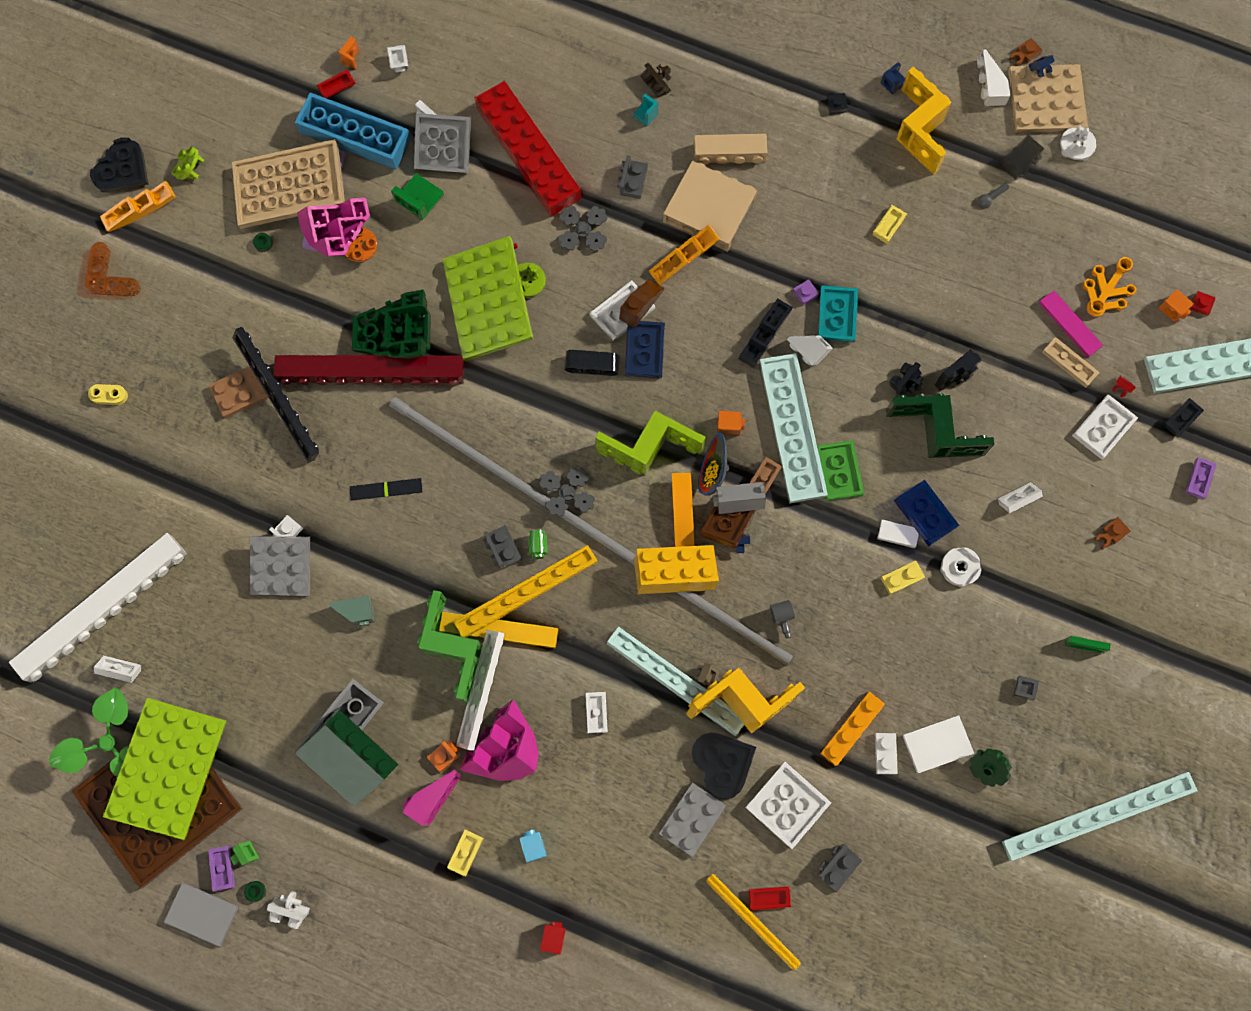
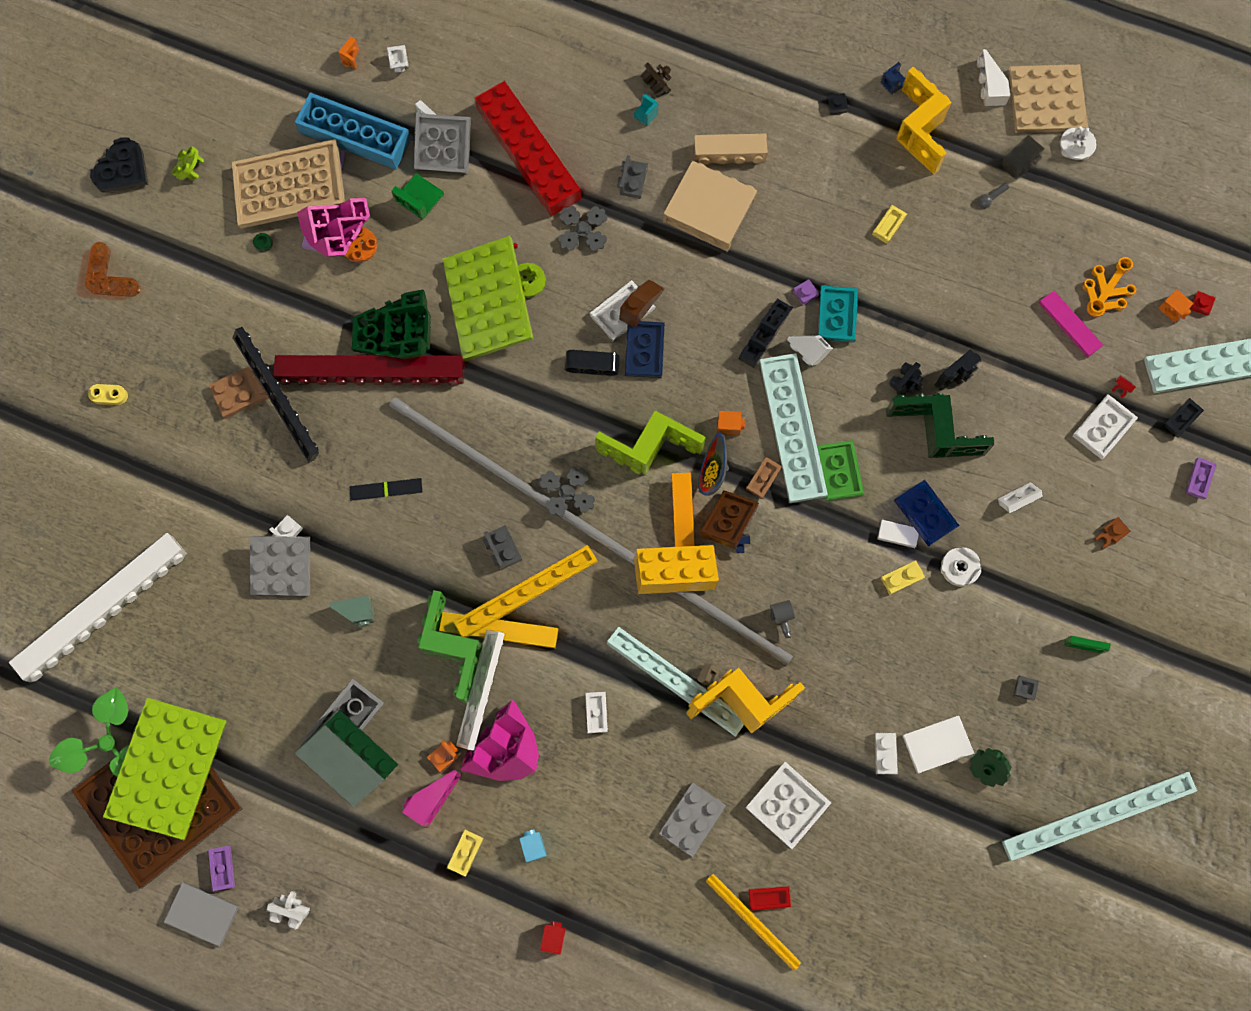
white plate [94,656,141,683] -> none
light orange slope [100,181,176,232] -> none
bright green tile [230,840,259,866] -> none
dark green tile [244,881,266,902] -> none
red tile [317,69,356,99] -> none
bright green brick [528,530,548,559] -> none
light orange slope [649,225,721,285] -> none
black plate [692,732,756,800] -> none
light grey brick [713,482,766,514] -> none
dark grey bracket [817,844,863,892] -> none
light orange plate [820,691,885,766] -> none
dark orange plate [1009,38,1043,66] -> none
dark blue tile [1028,55,1055,77] -> none
tan plate [1042,337,1100,388] -> none

